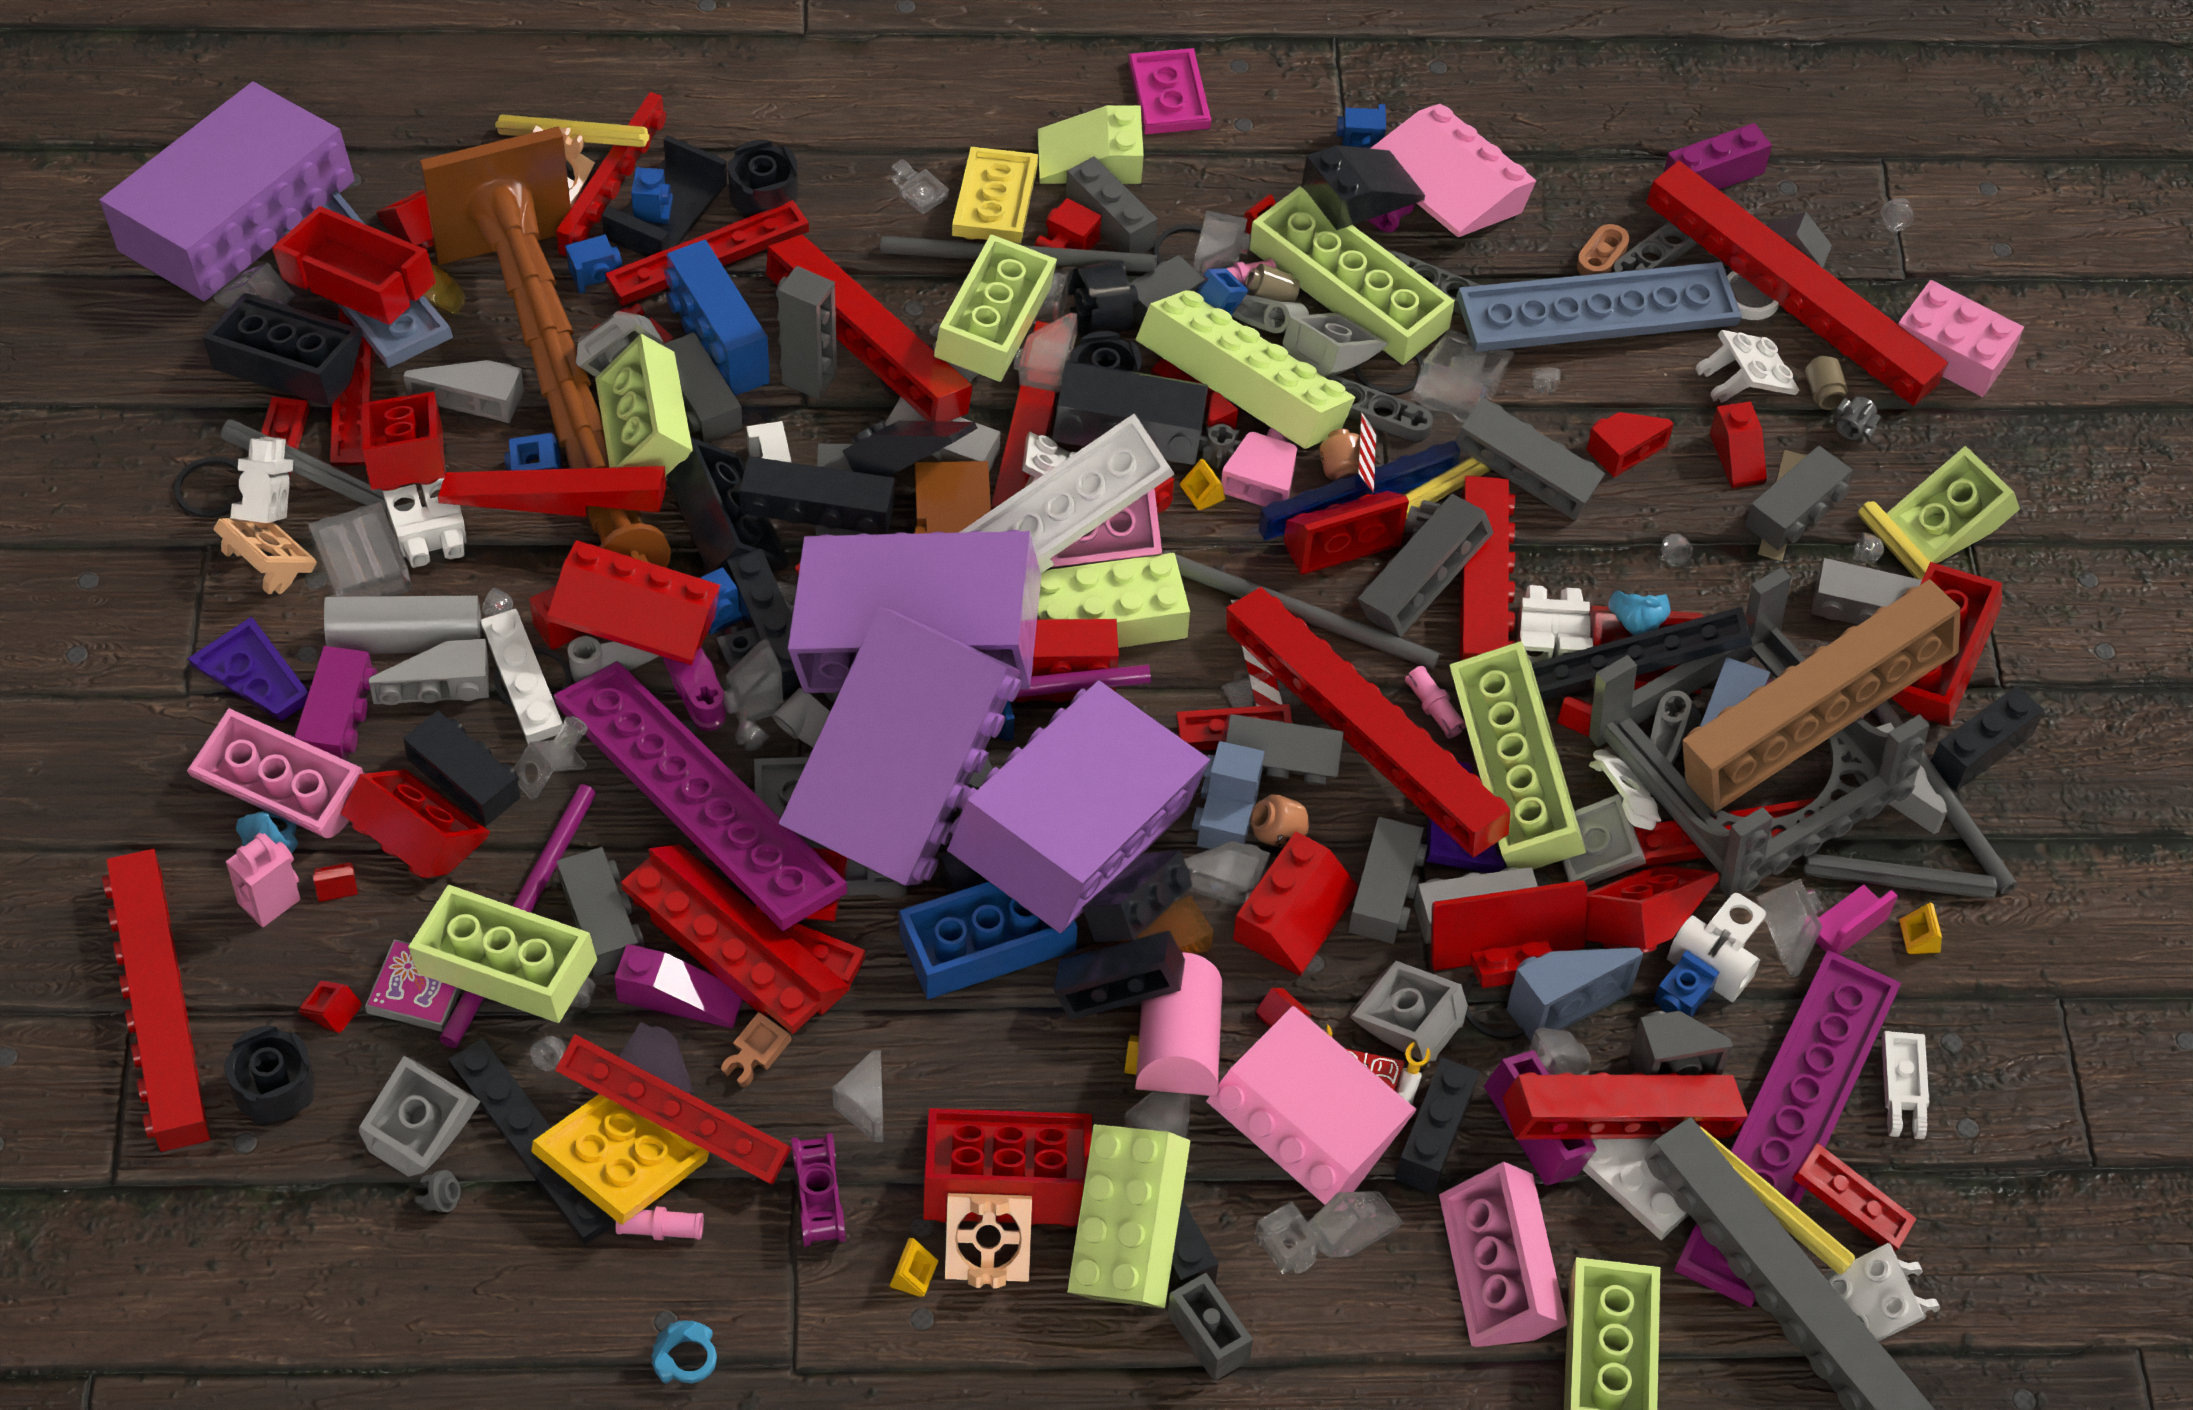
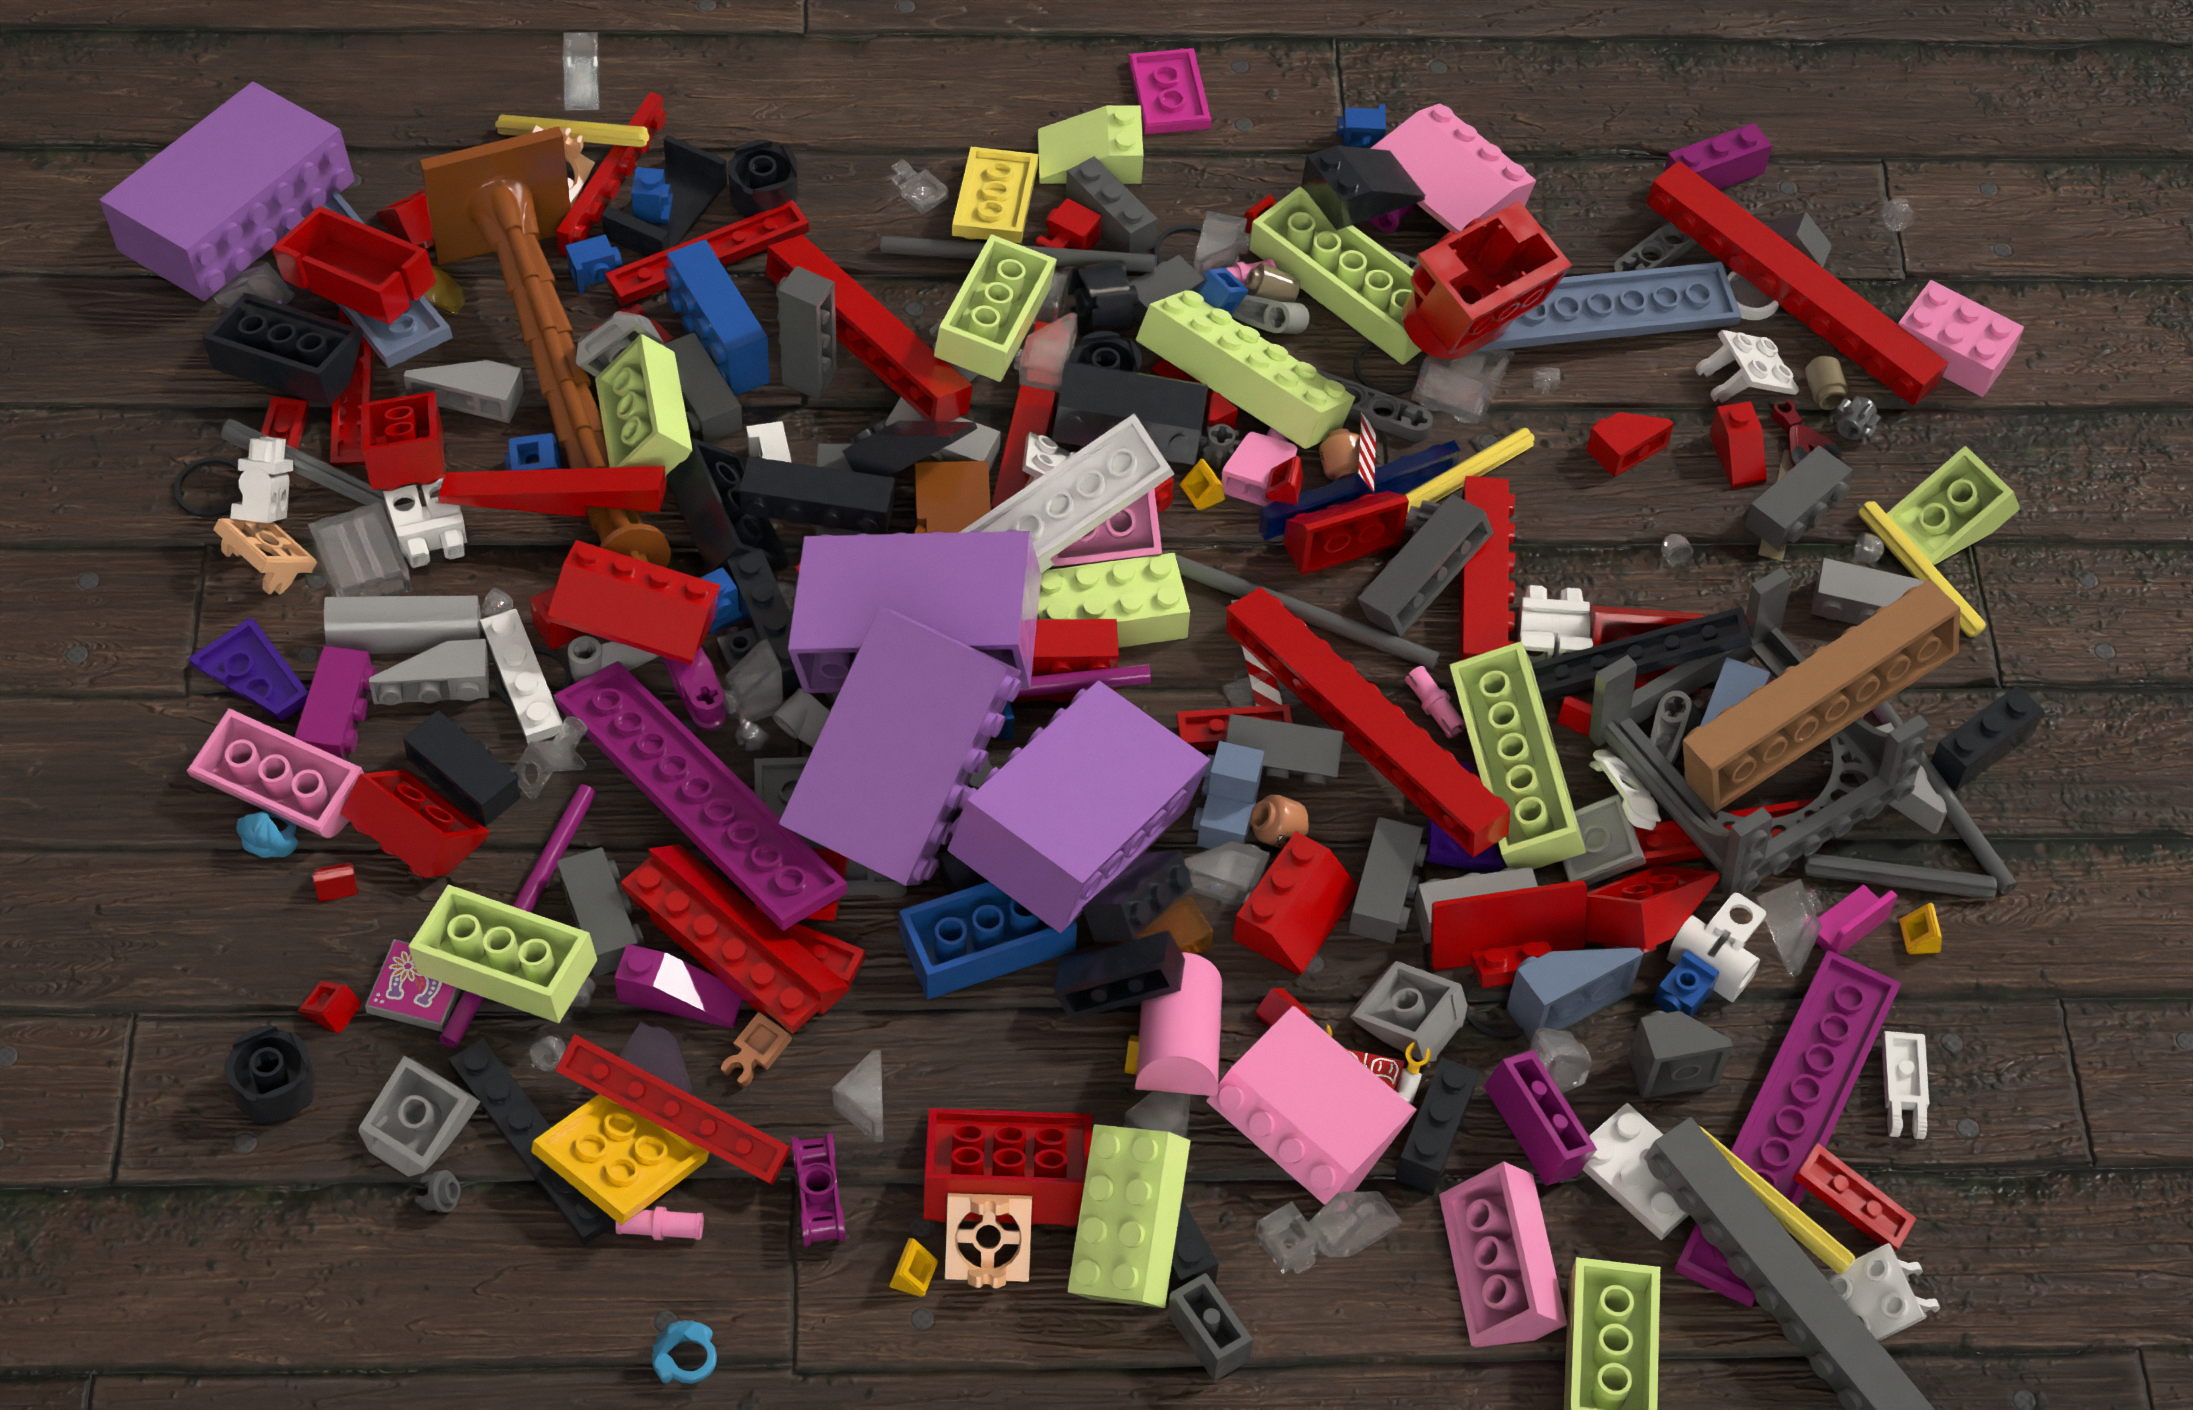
red brick [102,848,211,1152] -> none
bright pink brick [226,833,301,928] -> none
light grey slope [1283,312,1388,378] -> none
dark grey brick [1453,397,1605,521] -> none
red brick [1502,1072,1748,1140] -> none
nougat plate [1577,224,1629,275] -> none
dark azure piece [1608,591,1671,636] -> none
red slope [1891,562,2002,727] -> none
none -> clear slope [563,32,600,110]
none -> red slope [1265,456,1303,505]
none -> red brick [1402,201,1572,360]
none -> dark red piece [1771,399,1842,466]

